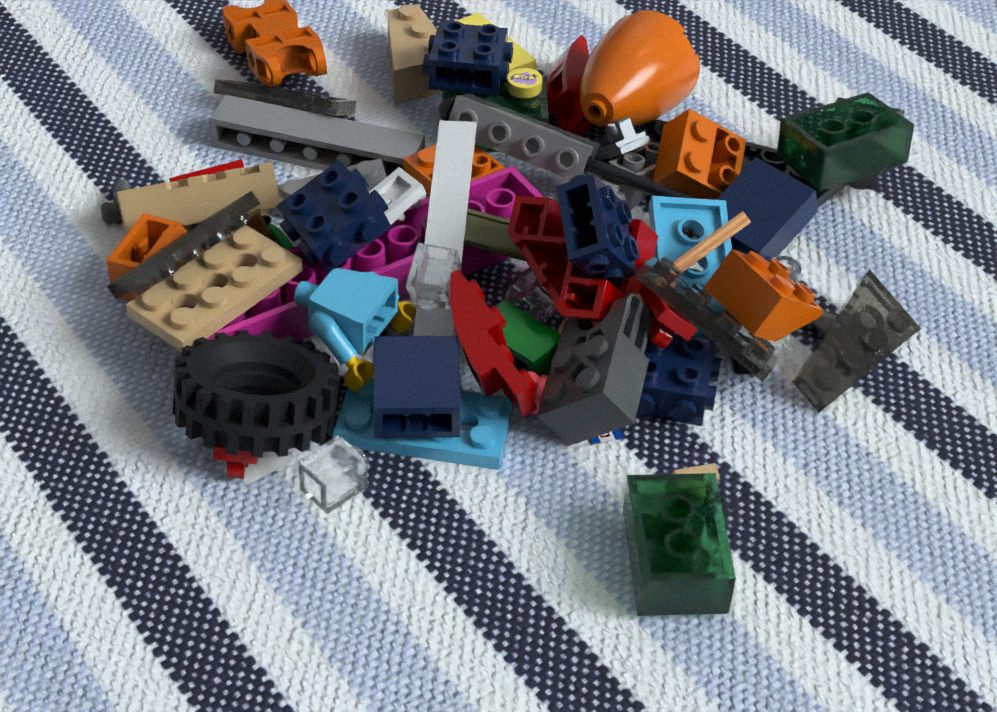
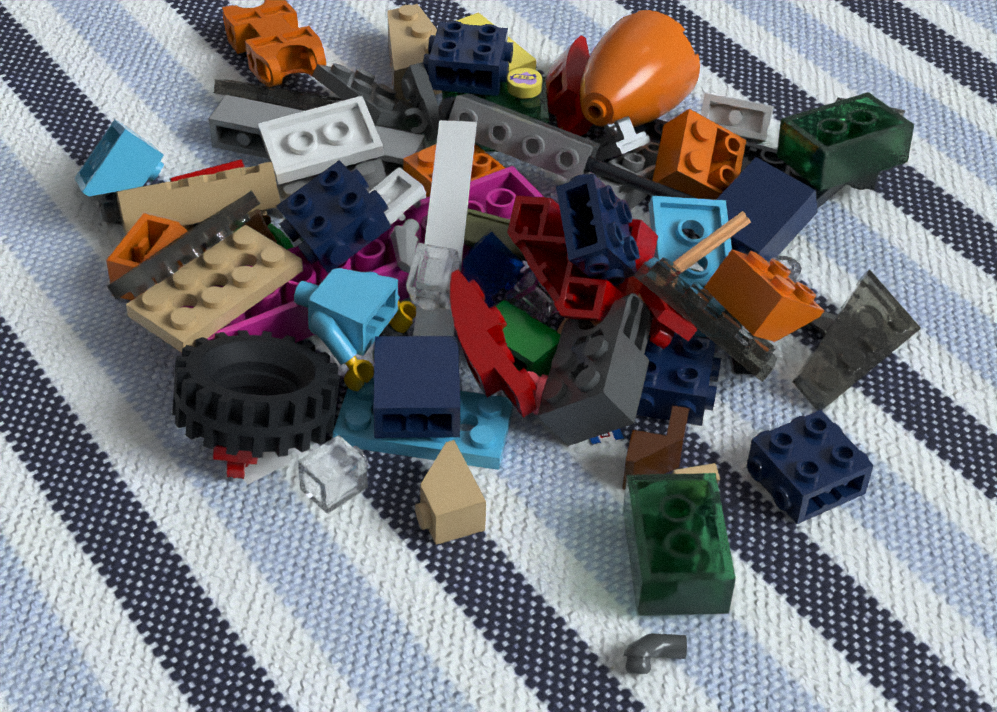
none -> medium azure slope [74,119,164,197]
none -> white plate [258,96,384,185]
none -> dark grey plate [312,63,419,131]
none -> light grey bar [390,219,419,273]
none -> dark grey plate [401,62,442,142]
none -> tan slope [415,440,486,545]
none -> clear blue slope [463,229,525,308]
none -> reddish brown slope [622,406,689,491]
none -> dark grey arm [623,633,687,674]
none -> white plate [701,93,774,141]
none -> dark blue brick [746,410,874,524]

